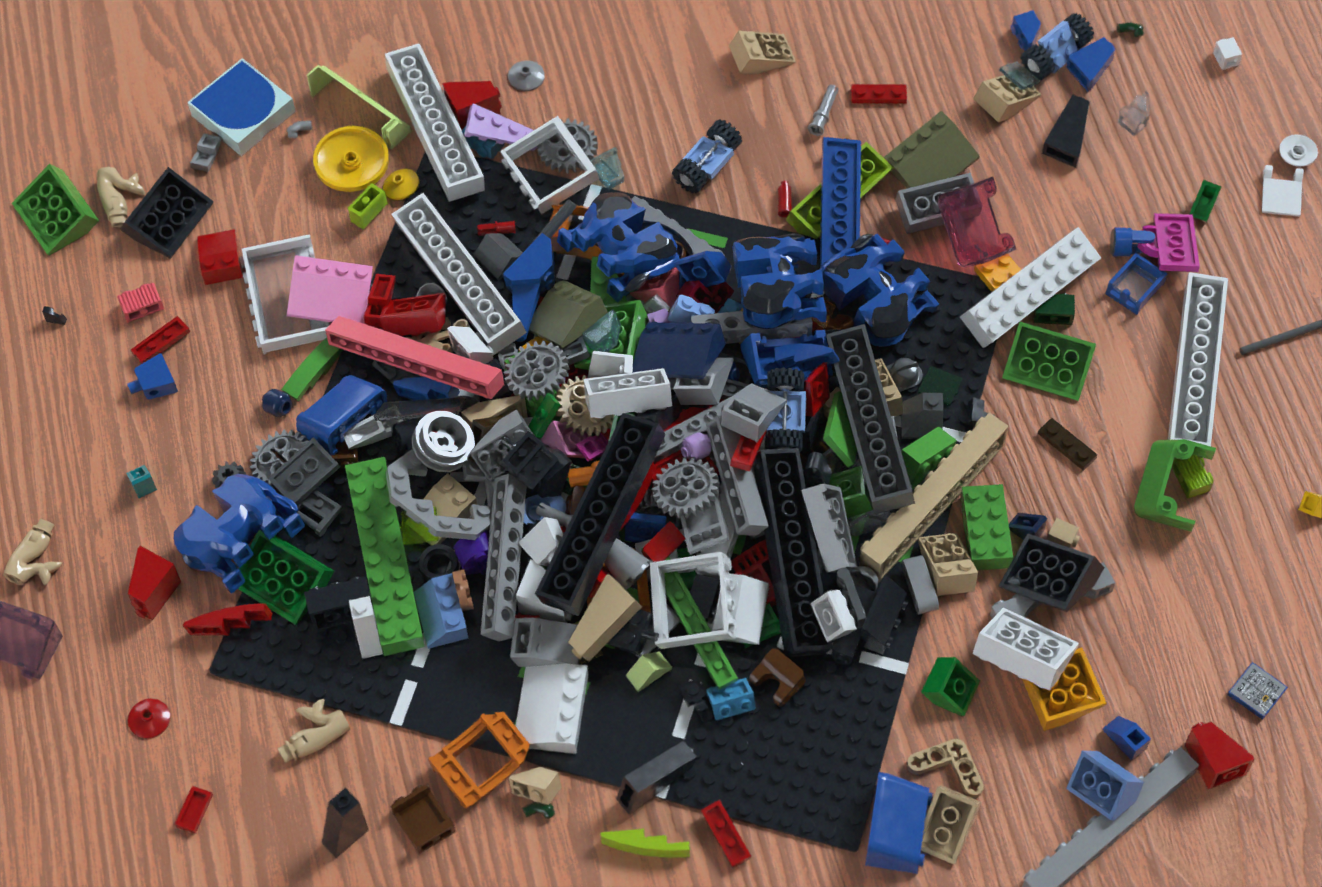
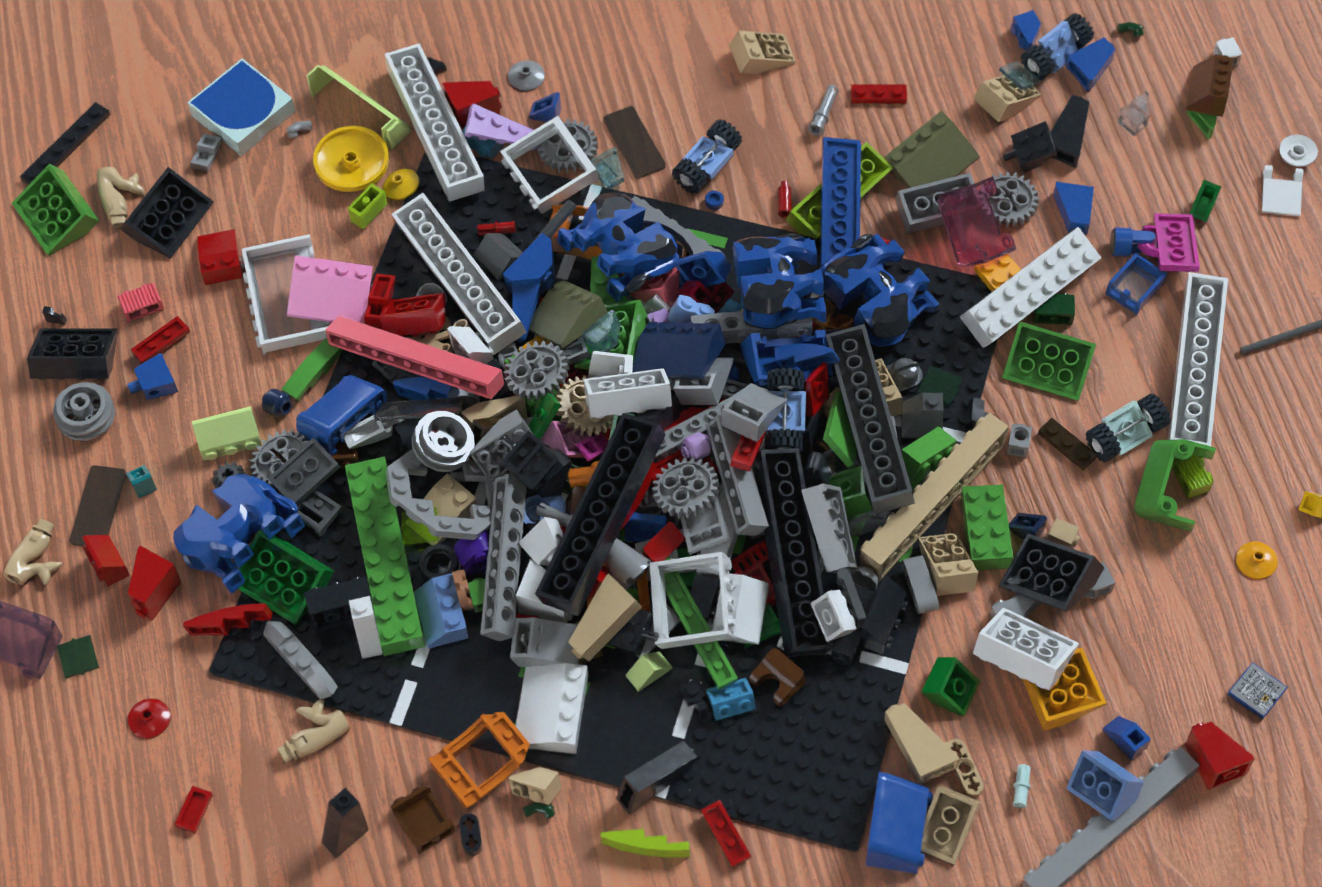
none -> black plate [20,102,111,185]
none -> black slope [27,328,118,380]
none -> light grey wheel [53,382,116,441]
none -> clear green piece [57,635,99,678]
none -> clear smoke piece [69,465,126,546]
none -> red slope [82,535,130,587]
none -> yellowish green slope [192,406,262,461]
none -> light grey brick [263,621,338,700]
none -> black tile [427,57,447,74]
none -> black beam [459,813,482,856]
none -> bright green brick [468,578,486,613]
none -> blue slope [529,92,561,122]
none -> clear smoke piece [603,106,666,179]
none -> blue tile [705,191,724,210]
none -> tan slope [885,703,959,784]
none -> light grey gear [978,172,1039,228]
none -> black plate [1003,121,1057,173]
none -> light grey brick [1007,424,1032,458]
none -> light aqua axle [1013,764,1031,808]
none -> blue slope [1053,182,1094,235]
none -> plate [1085,393,1171,462]
none -> reddish brown slope [1185,55,1234,117]
none -> bright green slope [1187,110,1217,140]
none -> light orange dish [1236,541,1278,579]

